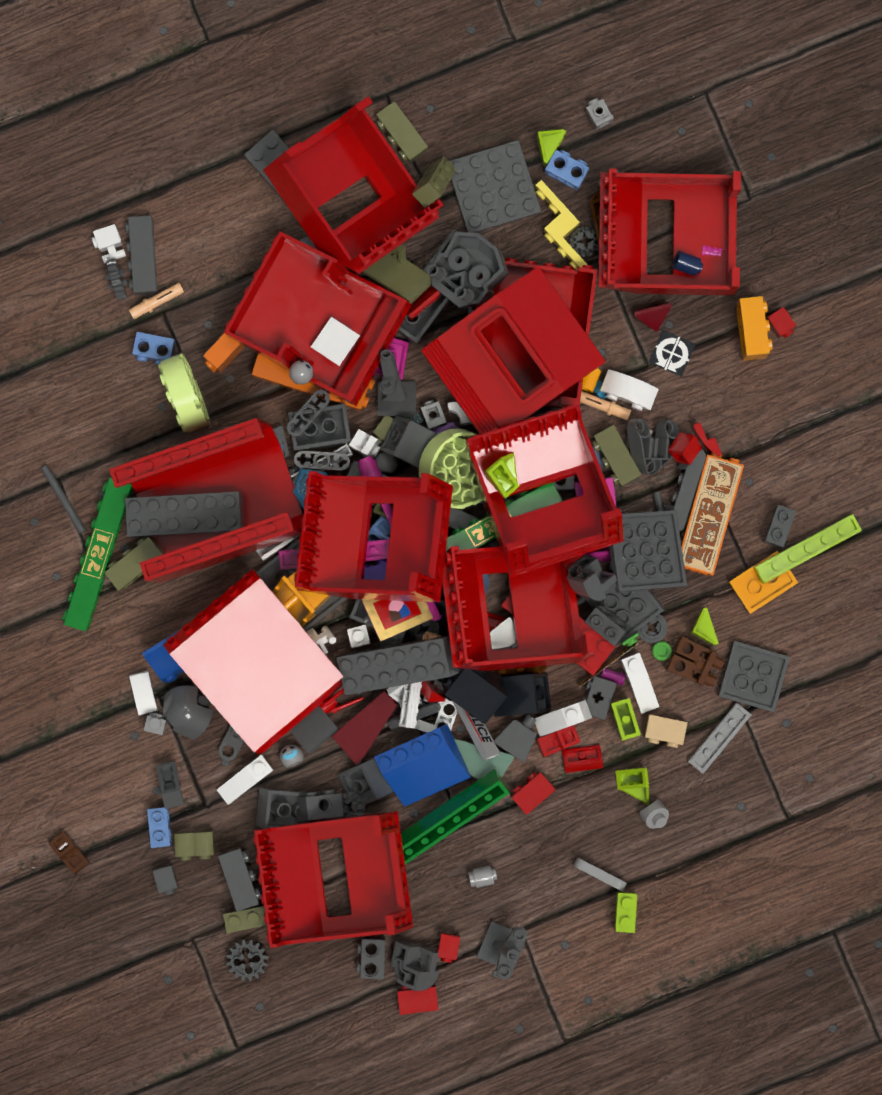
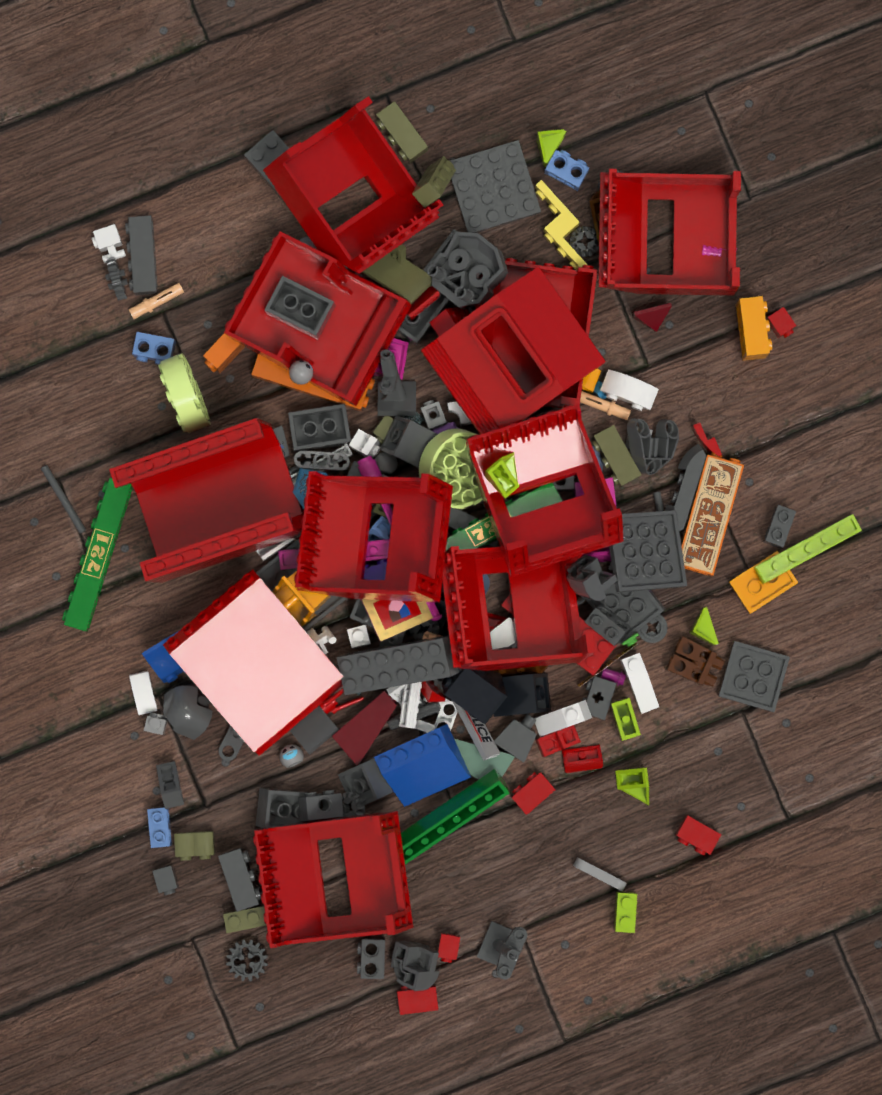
reddish brown slope [48,831,90,875] -> none
olive brick [105,536,166,591] -> none
dark grey brick [125,492,245,537] -> none
white slope [217,755,274,805] -> none
dark grey beam [287,390,330,437] -> none
white sticker [311,317,360,366] -> none
light grey brick [468,865,497,888] -> none
light grey brick [585,98,614,130] -> none
light grey piece [639,799,669,829] -> none
tan brick [644,715,688,748] -> none
sticker [649,330,696,377] -> none
bright green tile [652,642,672,661] -> none
red brick [668,433,702,465] -> none
dark blue brick [672,250,703,276] -> none
light grey tile [688,703,752,774] -> none
none -> dark grey brick [265,276,336,340]
none -> red brick [429,307,470,336]
none -> red brick [675,815,721,856]

